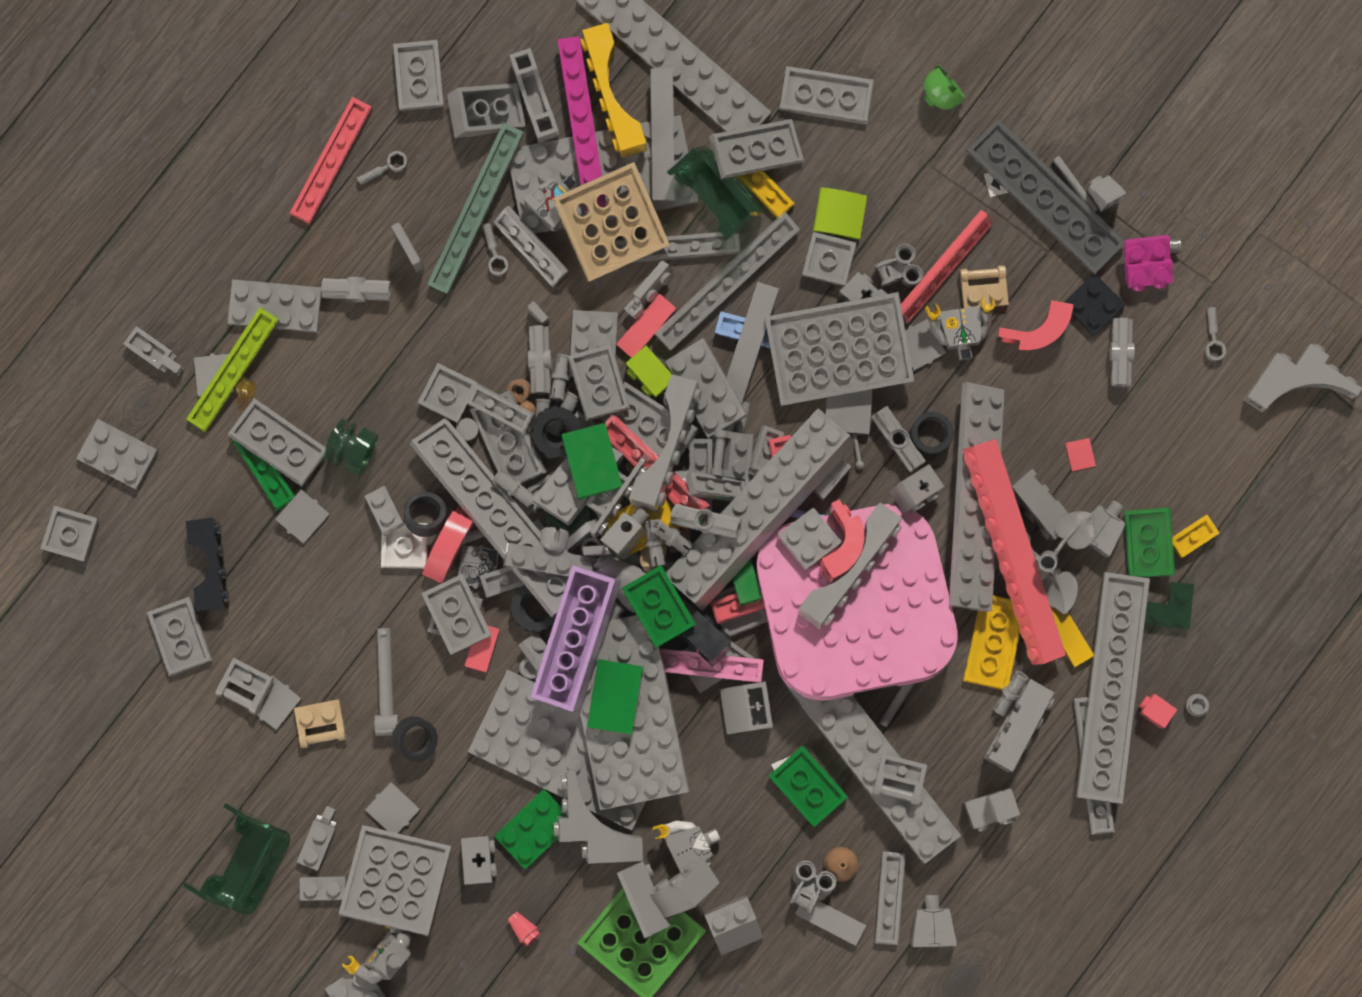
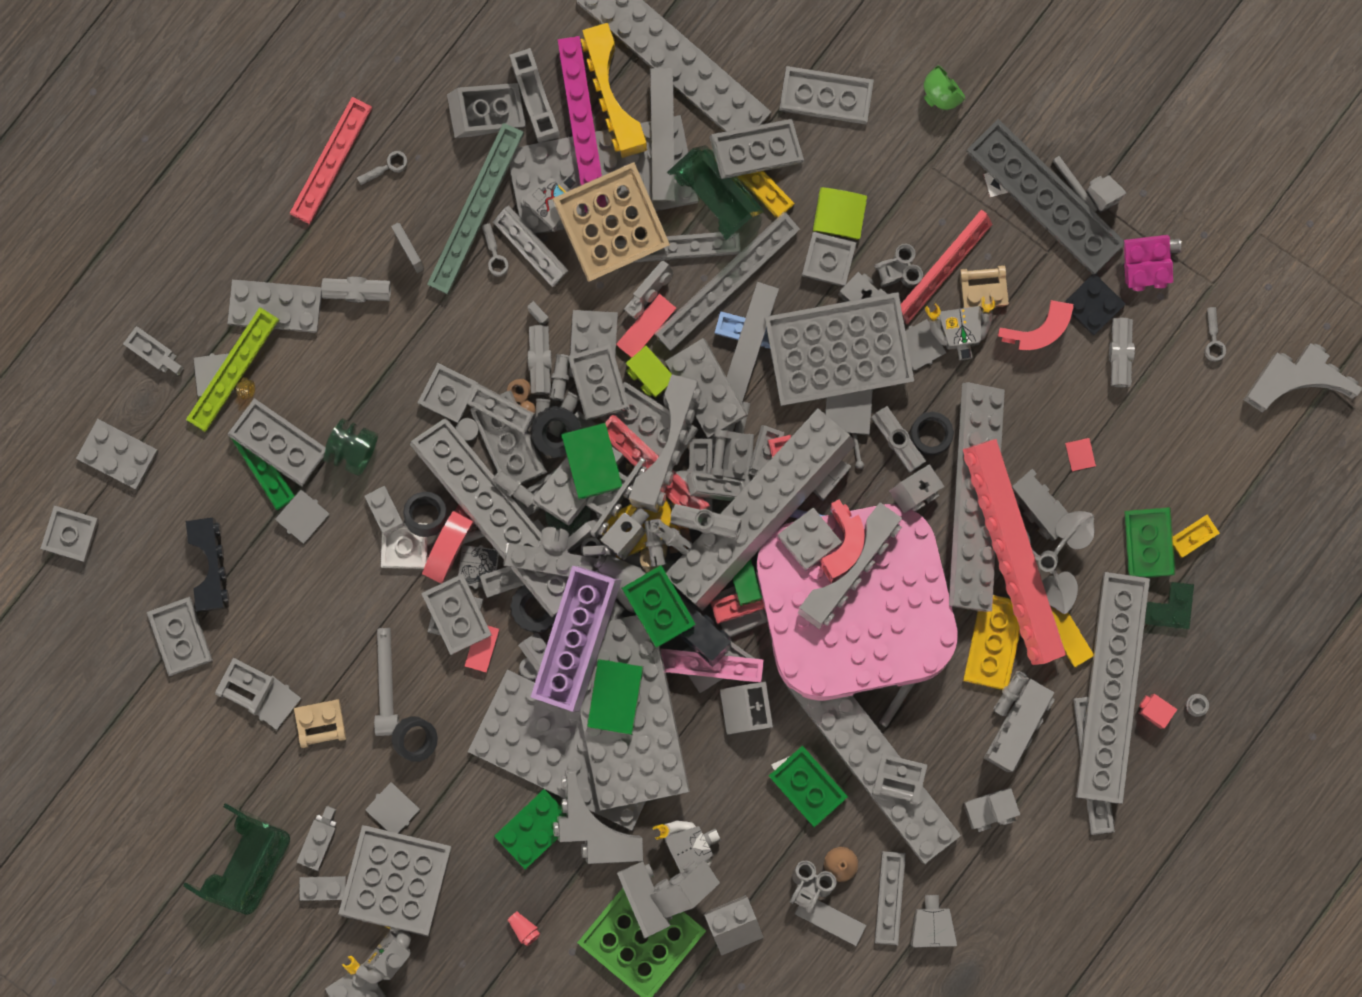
light grey plate [393,40,444,111] -> none
light grey brick [461,836,497,885] -> none
light grey torso [1089,500,1125,558] -> none

